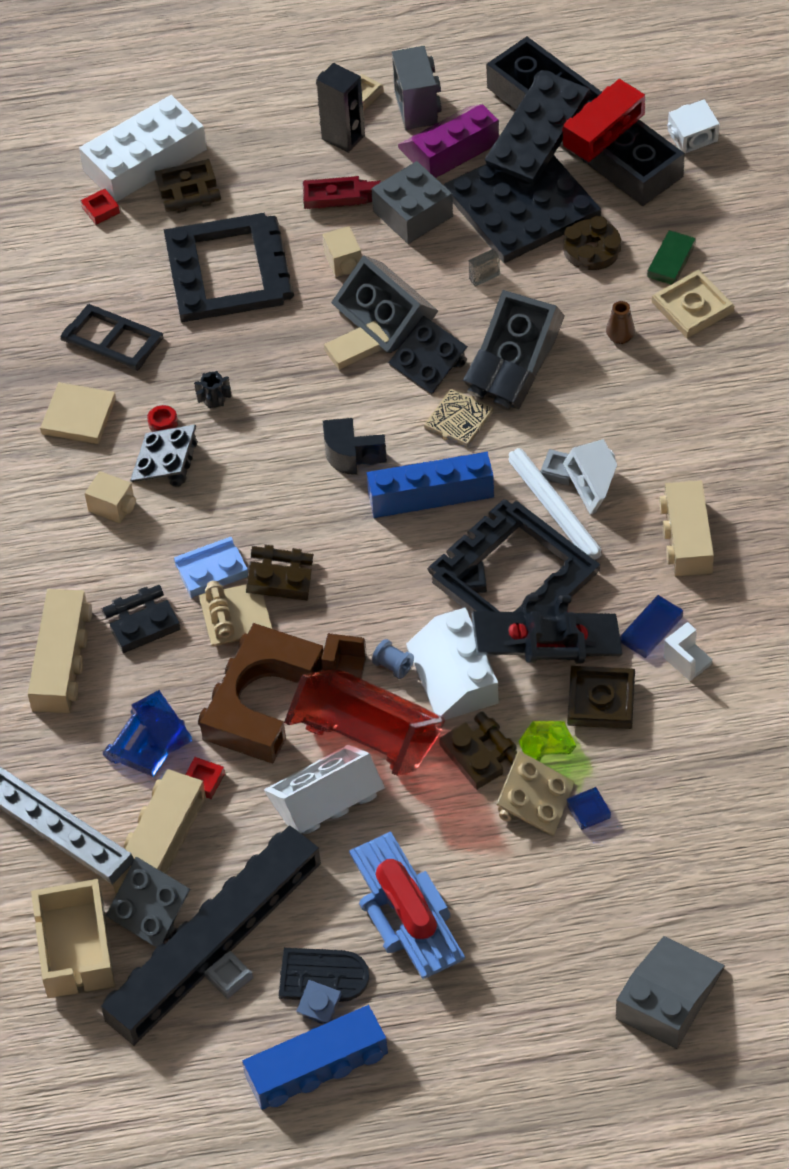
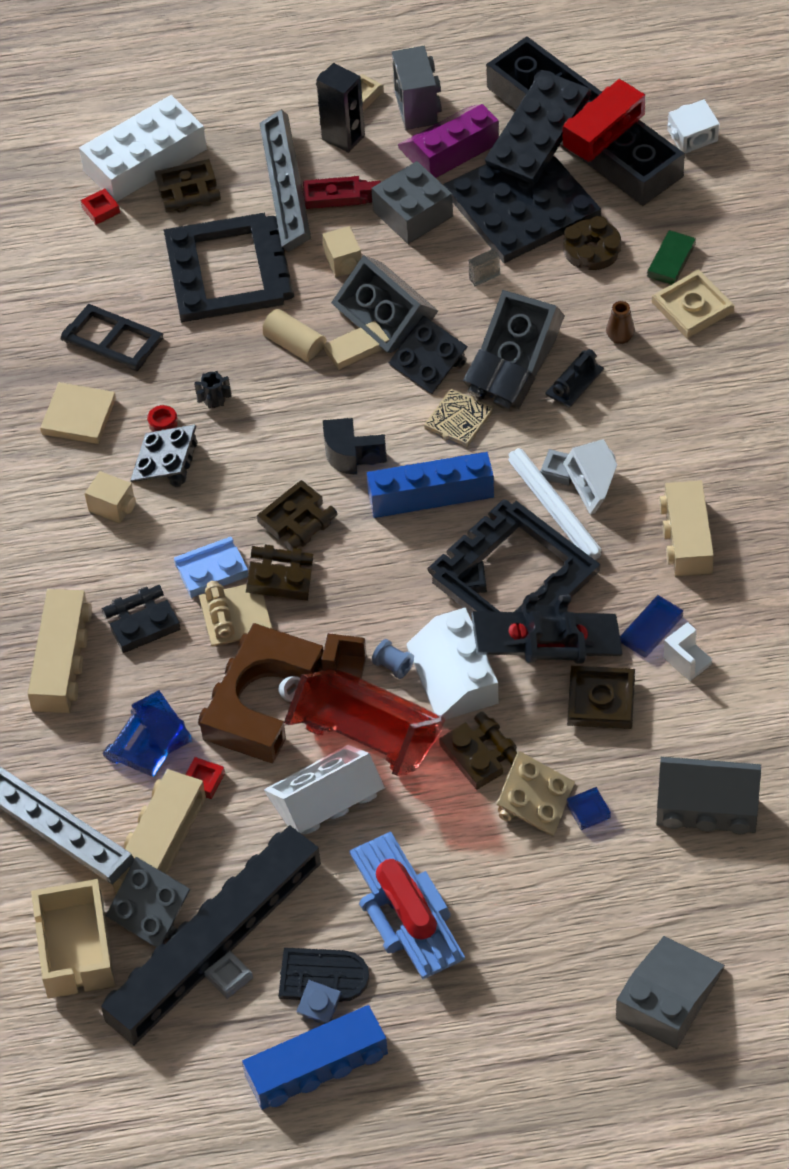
clear neon green bracket [519,721,576,762] -> none
none -> dark brown plate [257,480,338,551]
none -> dark grey plate [259,109,311,252]
none -> tan brick [263,309,327,363]
none -> white hinge [279,677,307,702]
none -> black hinge [545,349,604,408]
none -> dark grey slope [656,756,762,834]

